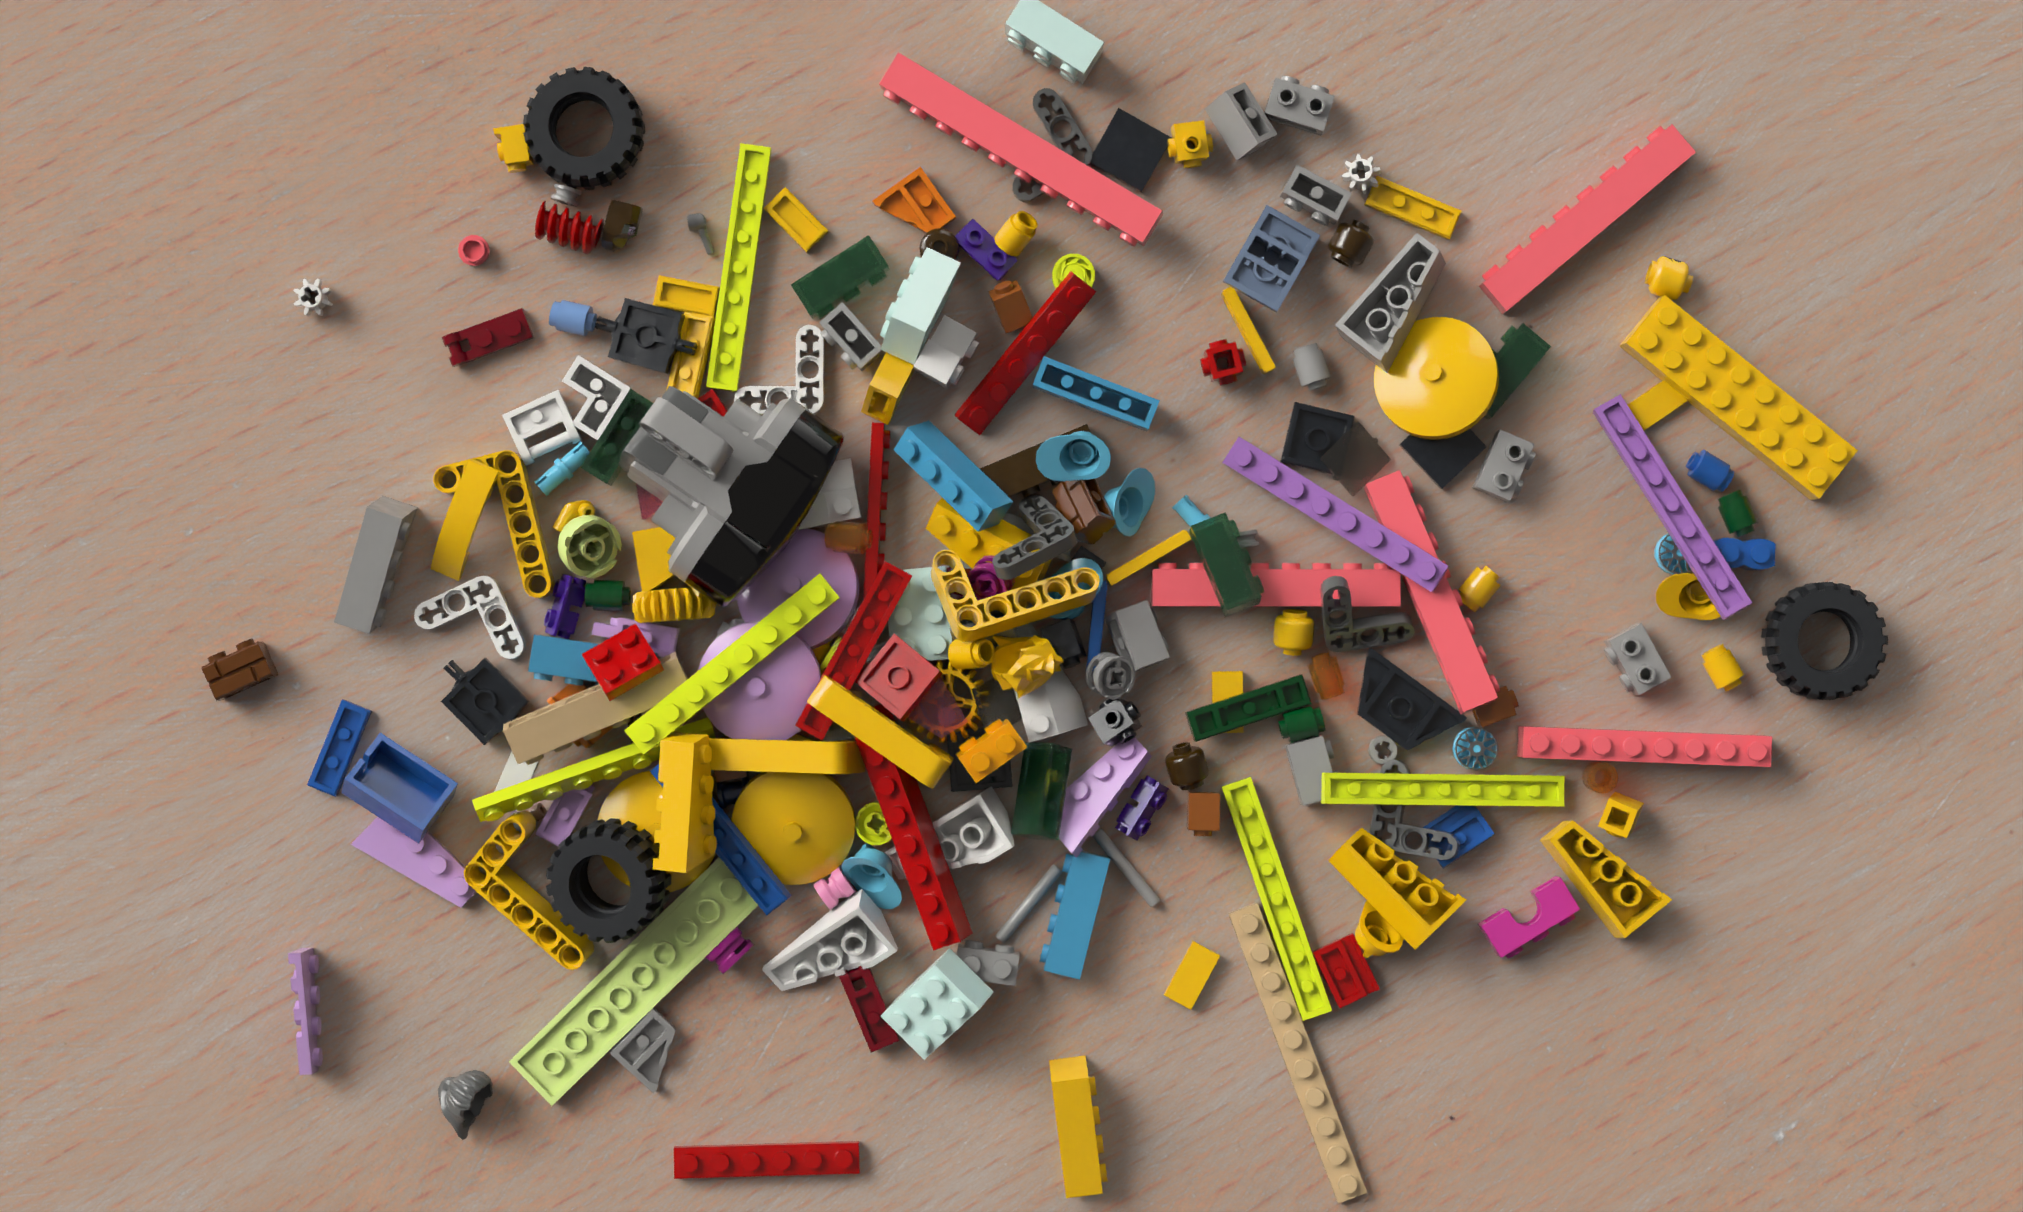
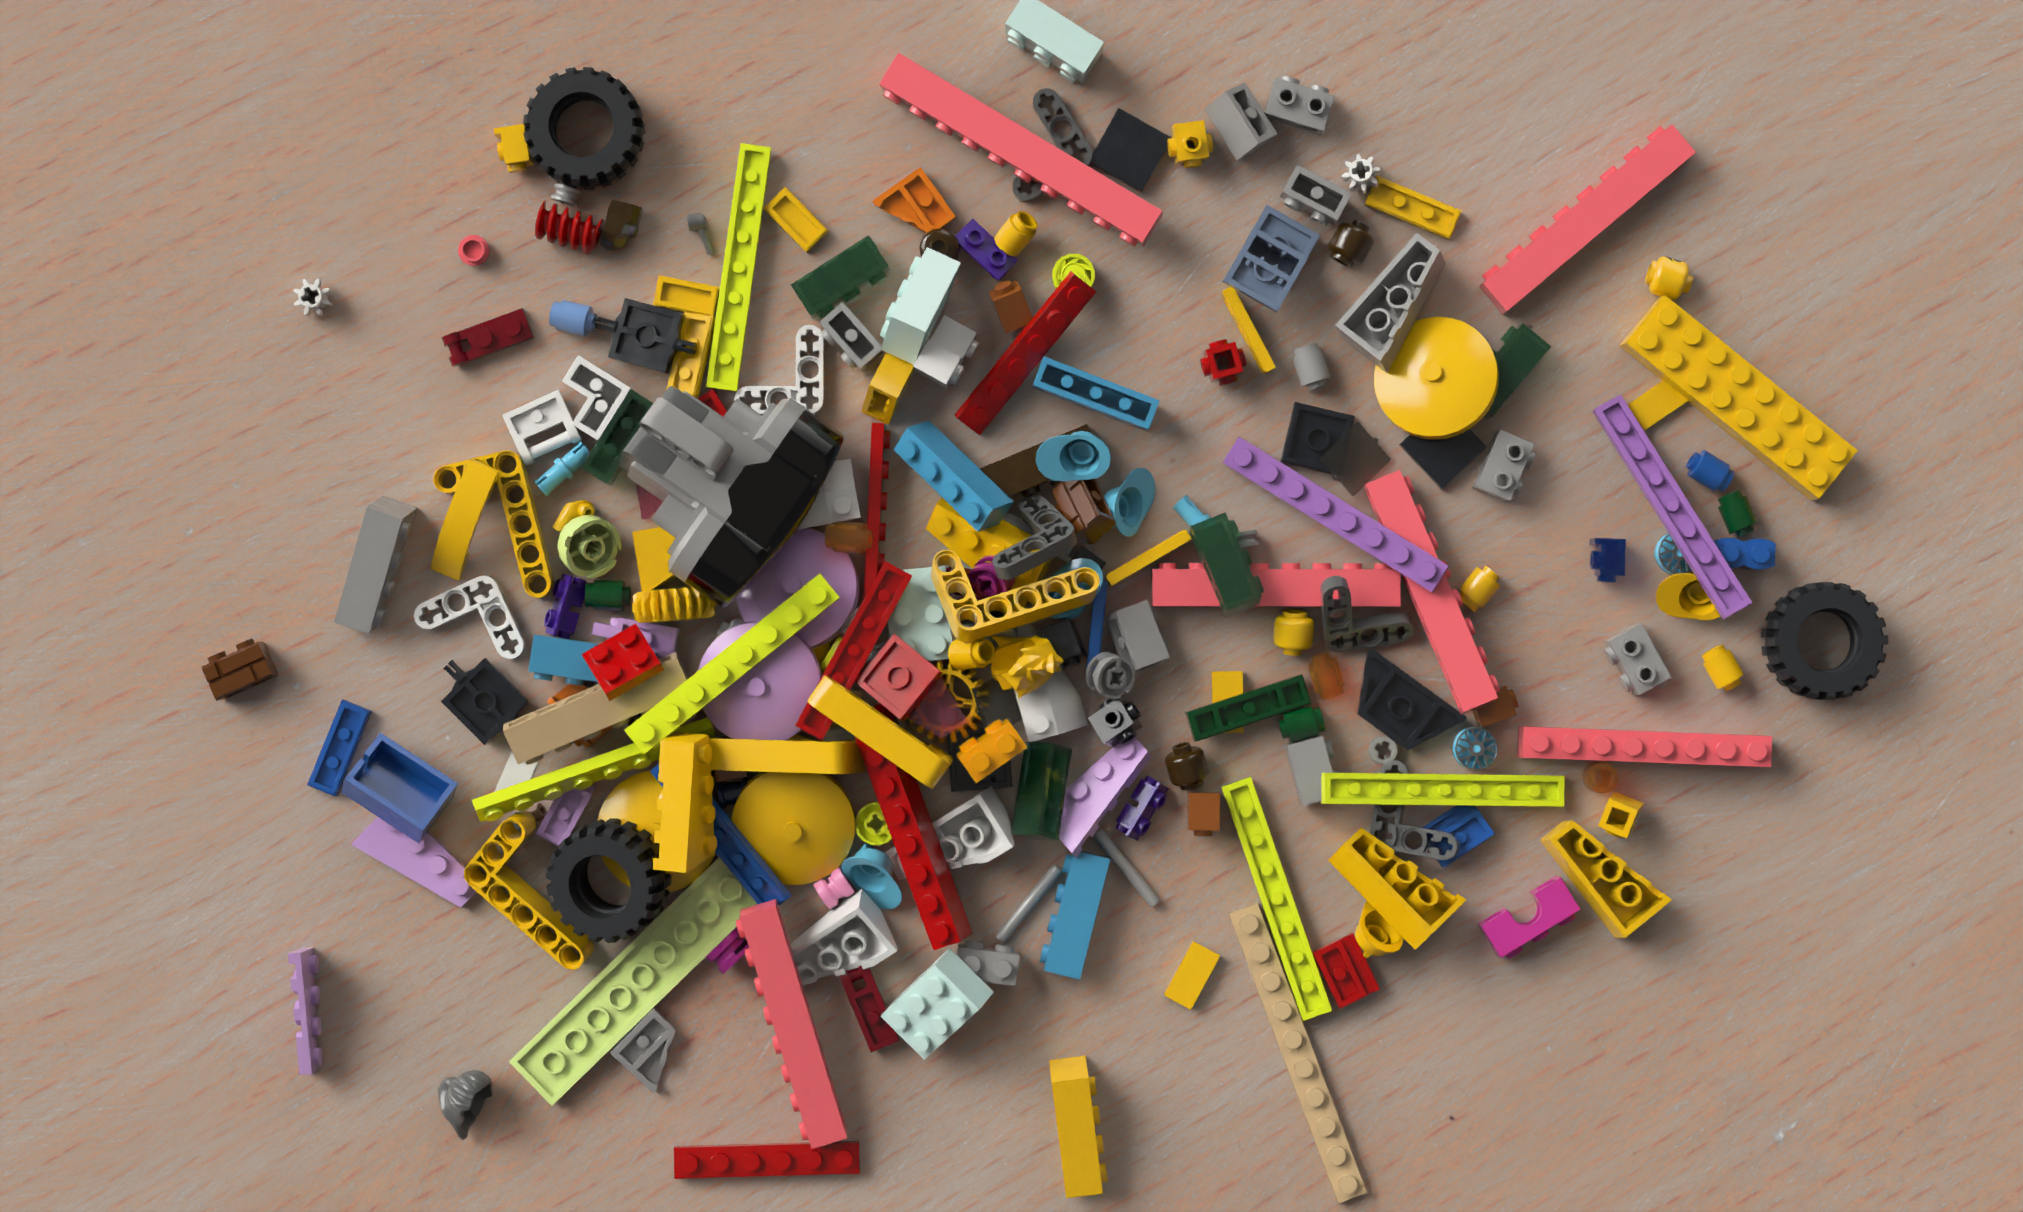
none -> coral brick [736,899,847,1149]
none -> clear blue brick [1589,538,1626,582]

